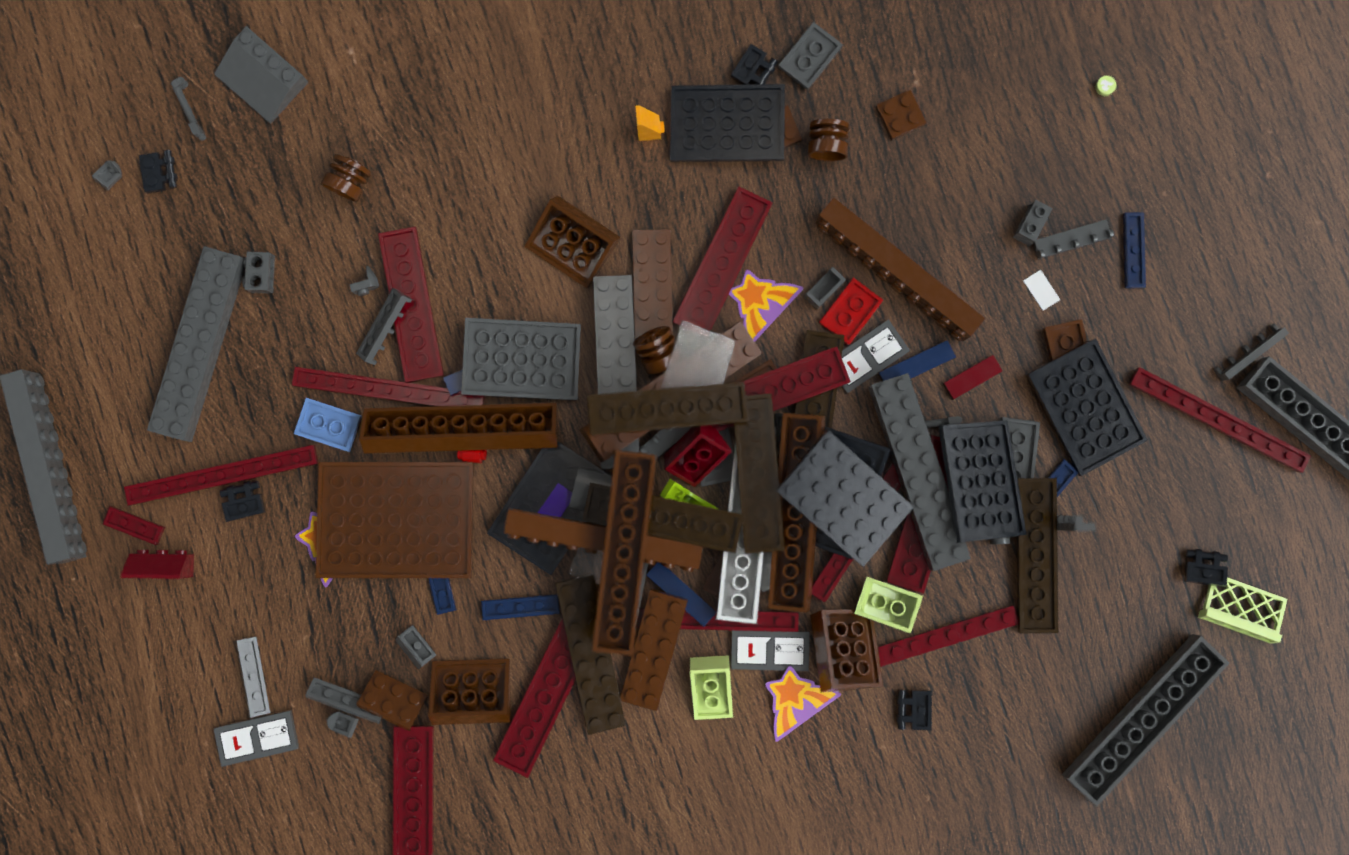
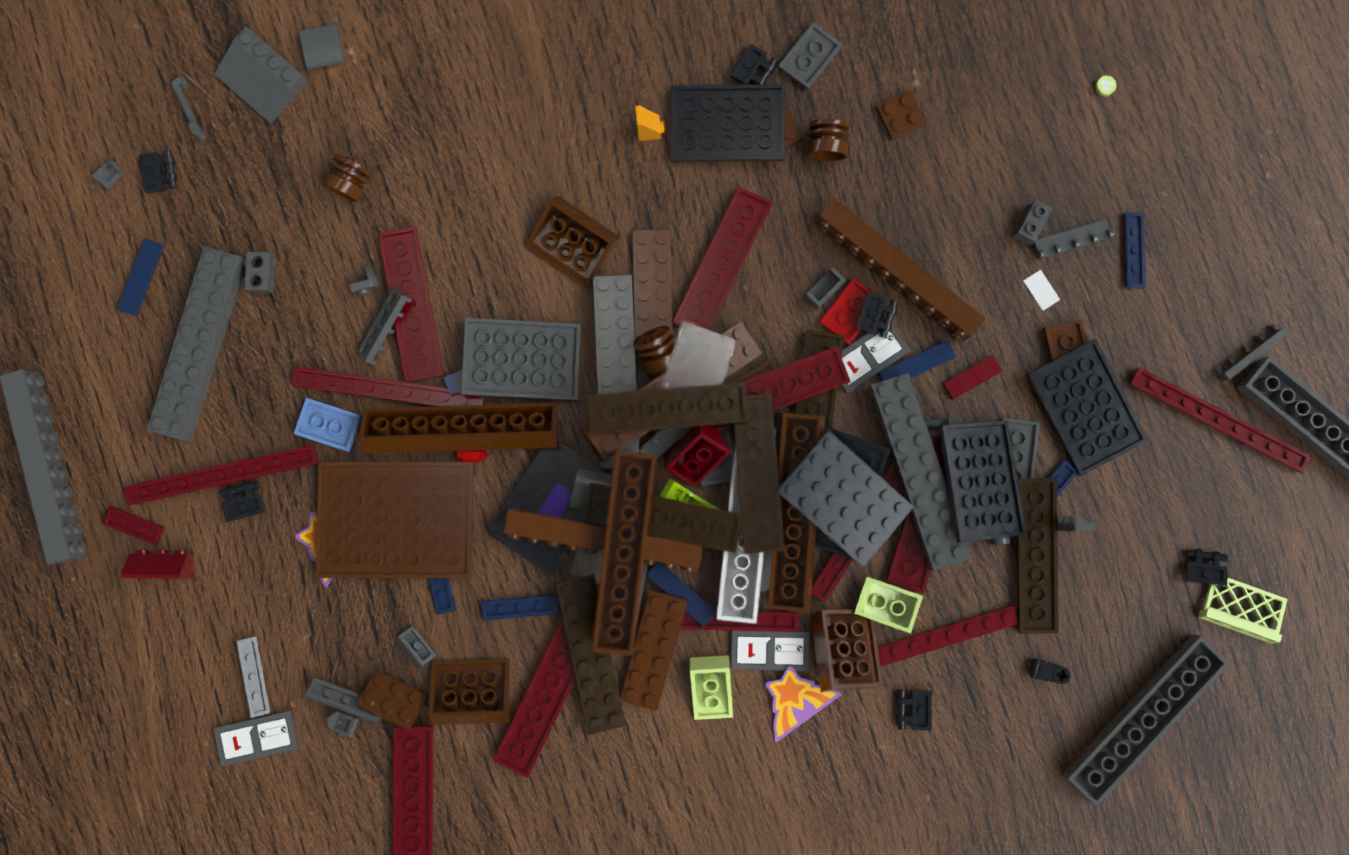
sticker [729,270,804,342] -> none
none -> dark blue tile [117,238,164,316]
none -> dark grey slope [300,23,345,70]
none -> black plate [855,292,898,339]
none -> black piece [1030,658,1071,684]

